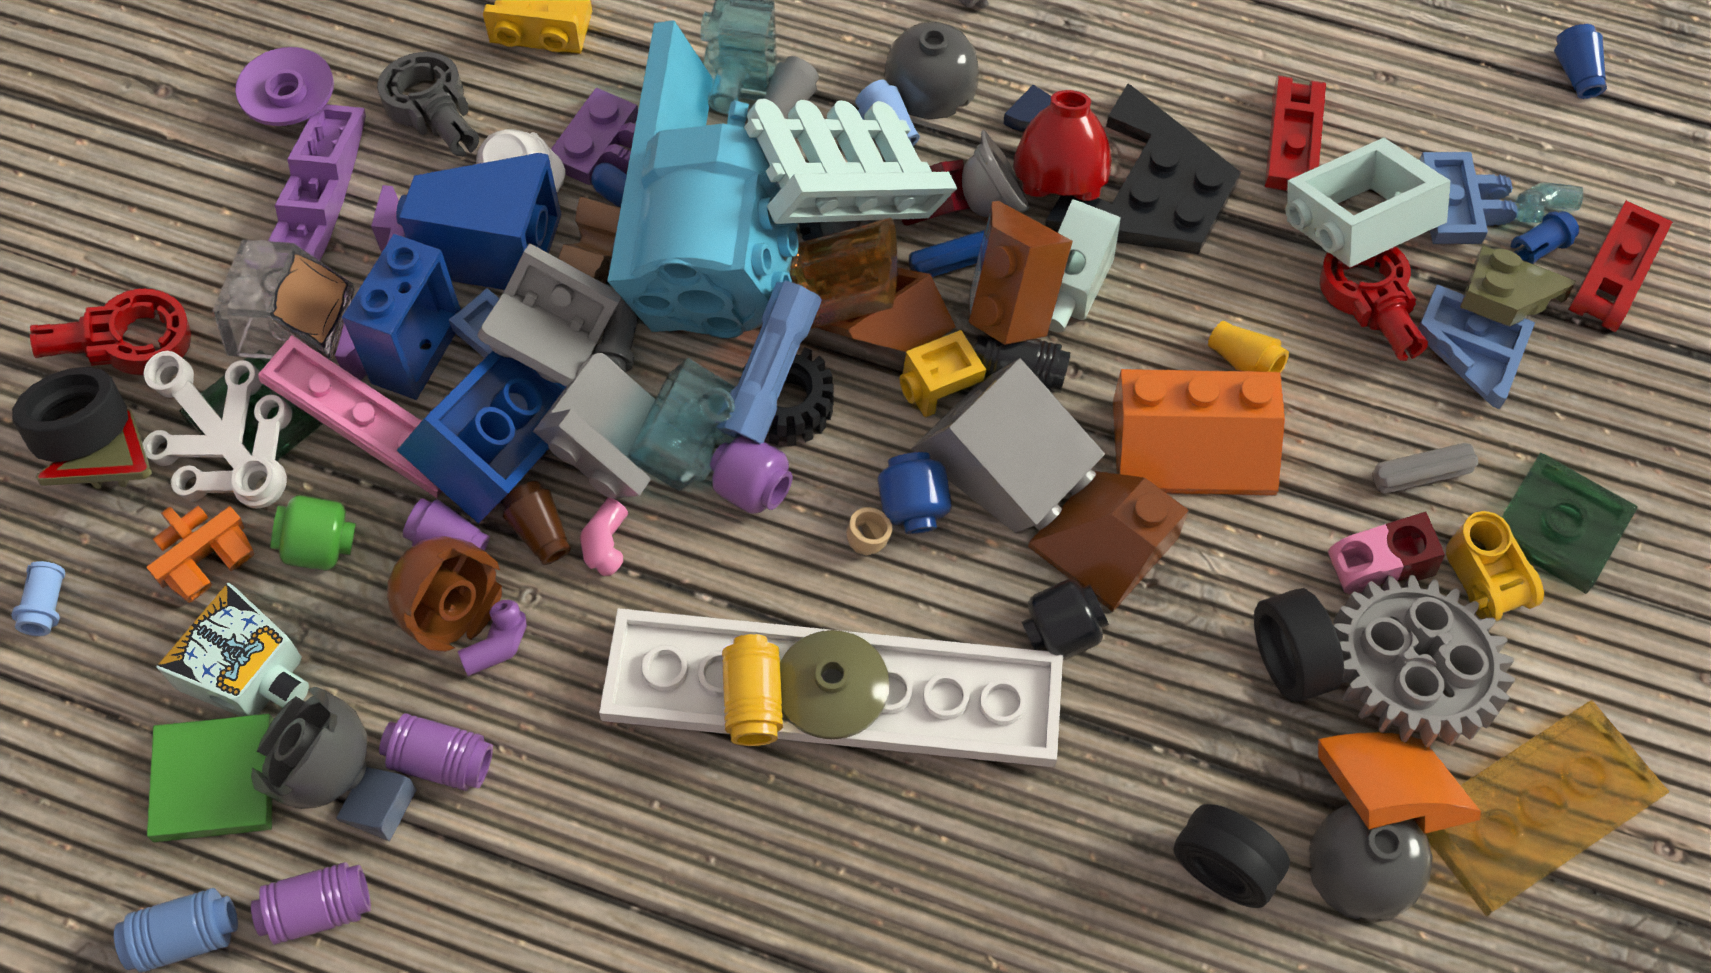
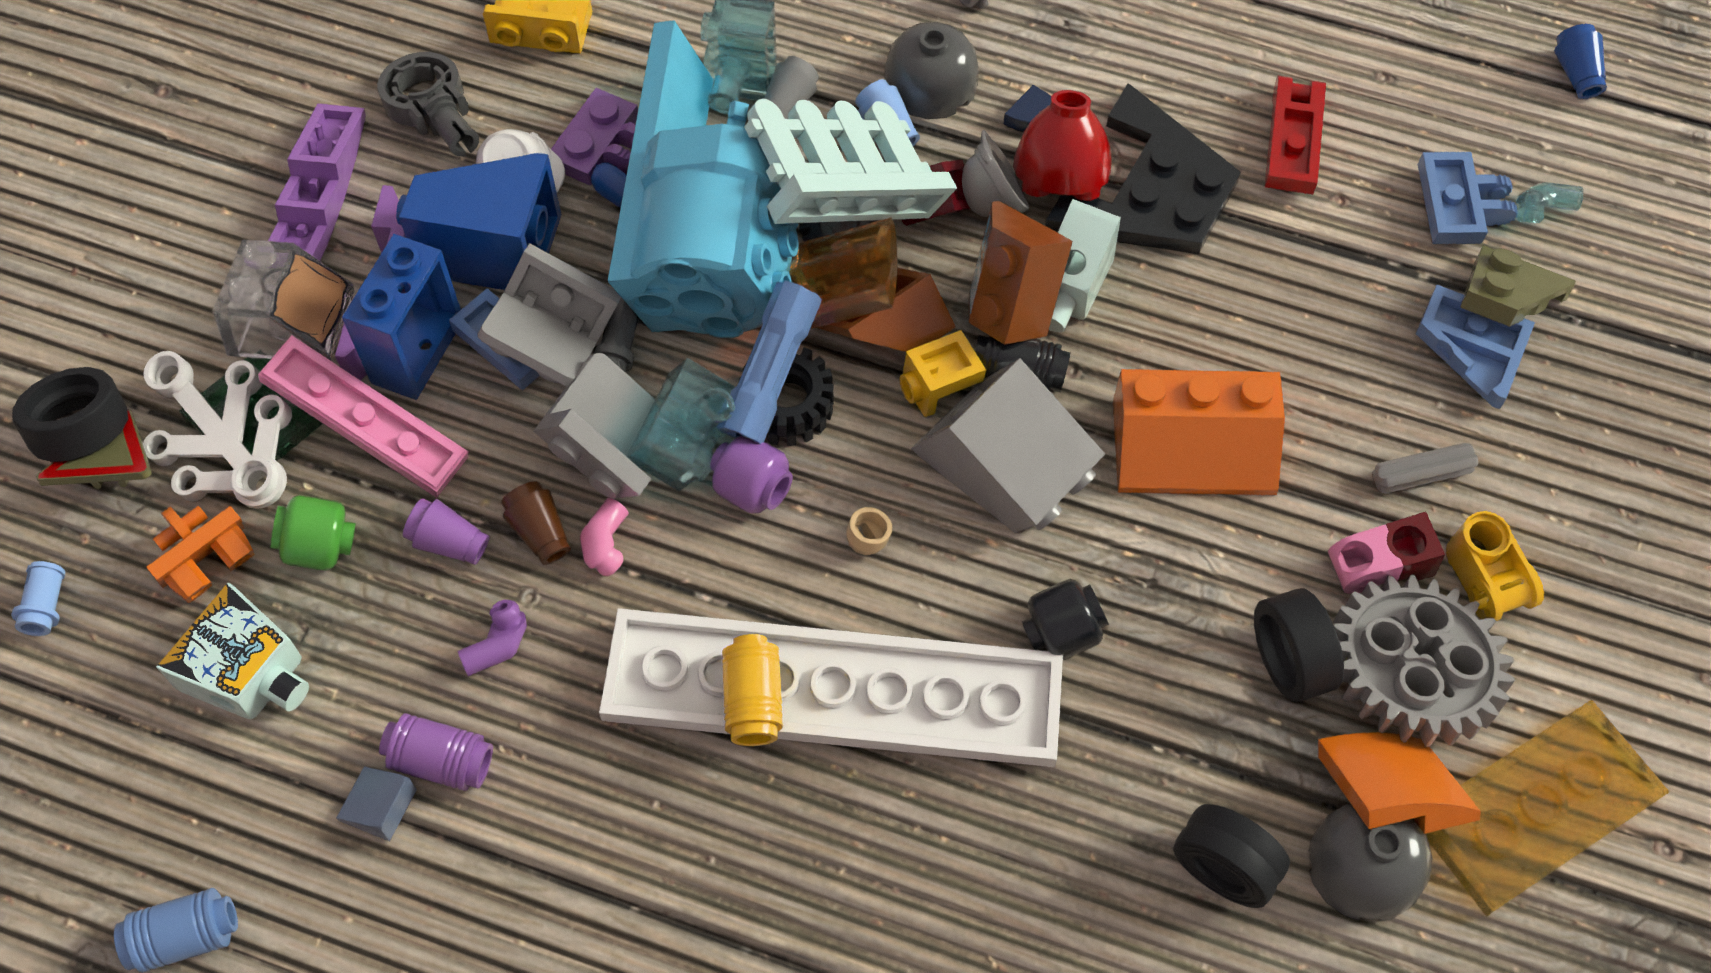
red pin [30,289,191,375] -> none
bright green tile [147,714,273,842] -> none
medium lavender dish [235,47,334,126] -> none
dark grey cylinder [251,687,367,809] -> none
medium lavender head [251,862,371,945] -> none
dark orange cylinder [387,536,502,652] -> none
blue slope [397,351,567,524] -> none
medium nougat leg [558,196,621,285] -> none
olive dish [780,630,889,739] -> none
blue head [878,452,952,534] -> none
blue axle [908,230,985,277] -> none
dark orange slope [1028,471,1189,612] -> none
yellow cone [1208,320,1289,374] -> none
light aqua window [1285,138,1451,267] -> none
red pin [1319,246,1428,361] -> none
clear green tile [1501,453,1638,594] -> none
blue pin [1511,211,1579,264] -> none
red plate [1568,200,1673,332] -> none

